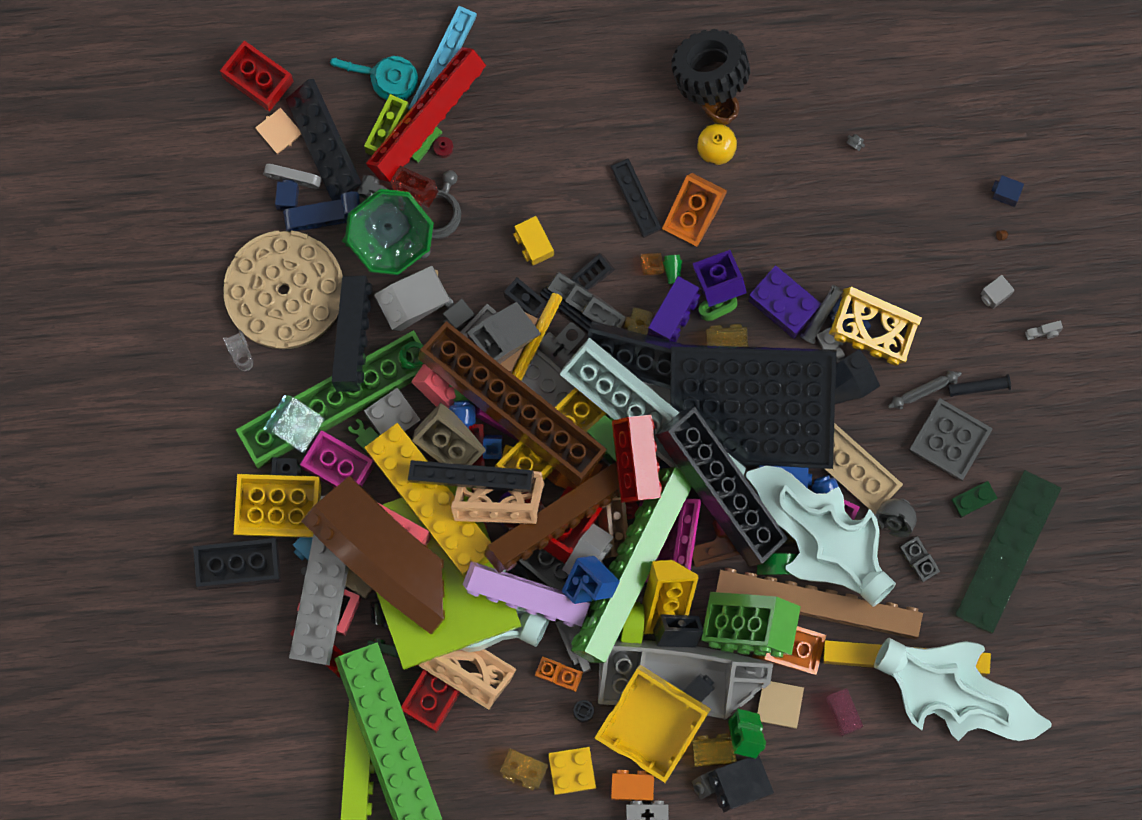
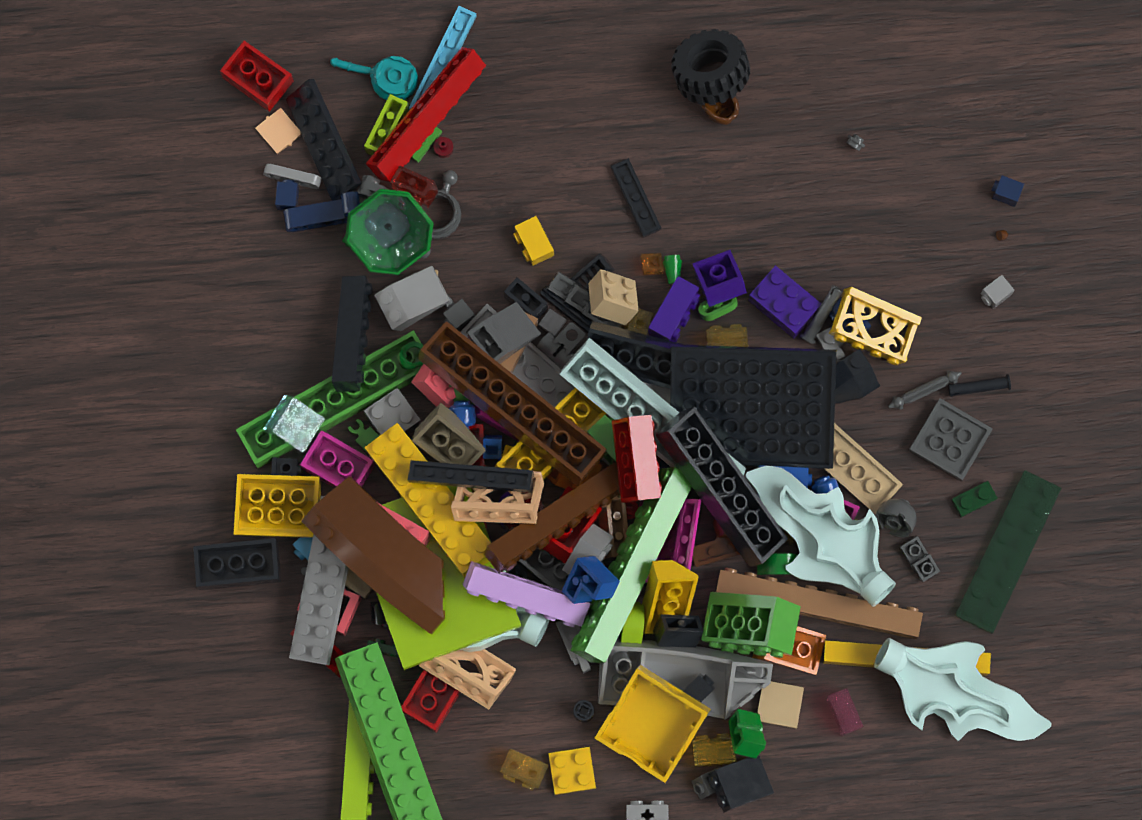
clear piece [223,330,254,371] -> none
tan plate [224,231,343,349] -> none
yellow axle [512,293,563,380] -> none
orange slope [535,656,583,692] -> none
orange brick [611,770,654,802] -> none
orange slope [662,173,727,247] -> none
yellow cylinder [697,124,737,165] -> none
light grey plate [1025,320,1063,340] -> none
none -> flat silver tile [538,309,566,337]
none -> tan brick [588,269,638,325]

